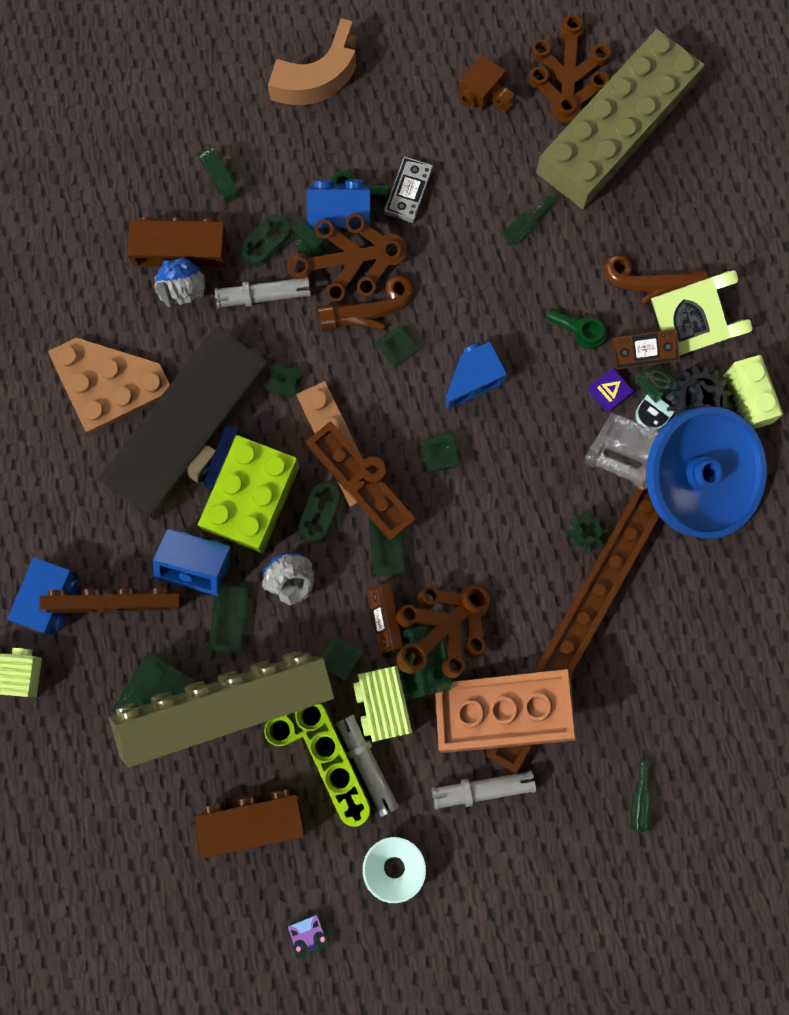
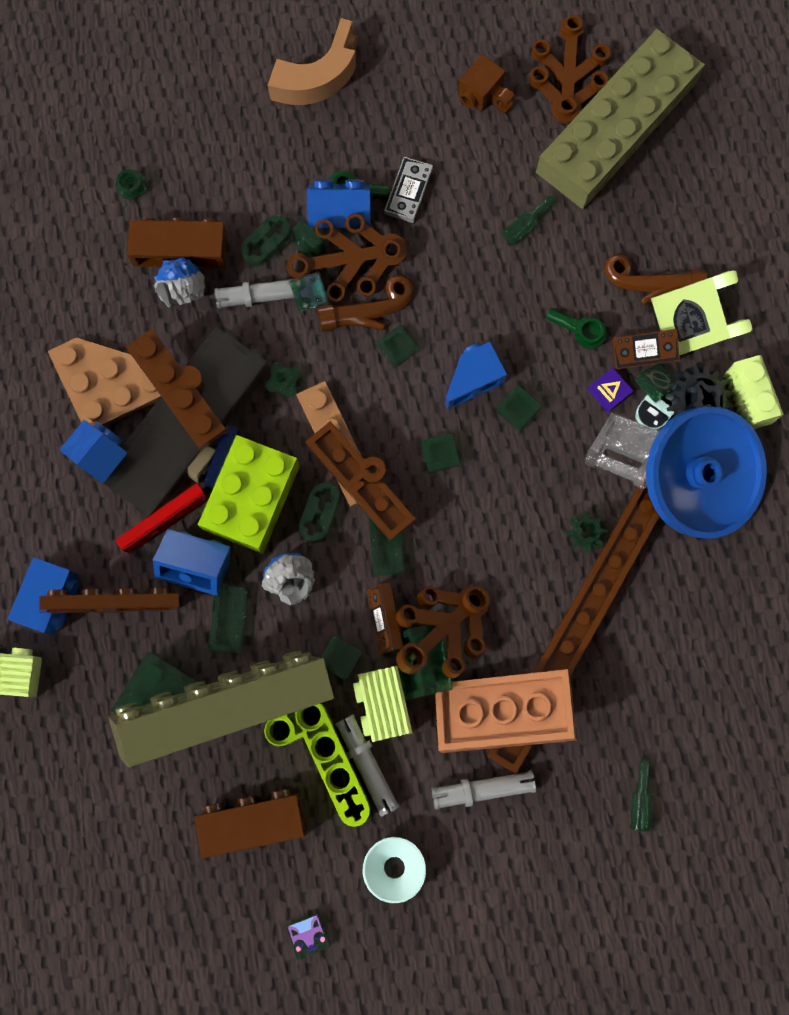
clear green beam [197,146,239,203] -> none
none -> blue brick [60,420,127,484]
none -> clear green plate [115,169,146,200]
none -> red tile [115,483,208,554]
none -> reddish brown hinge [125,329,227,451]
none -> tile [288,272,329,313]
none -> clear green plate [496,385,542,432]

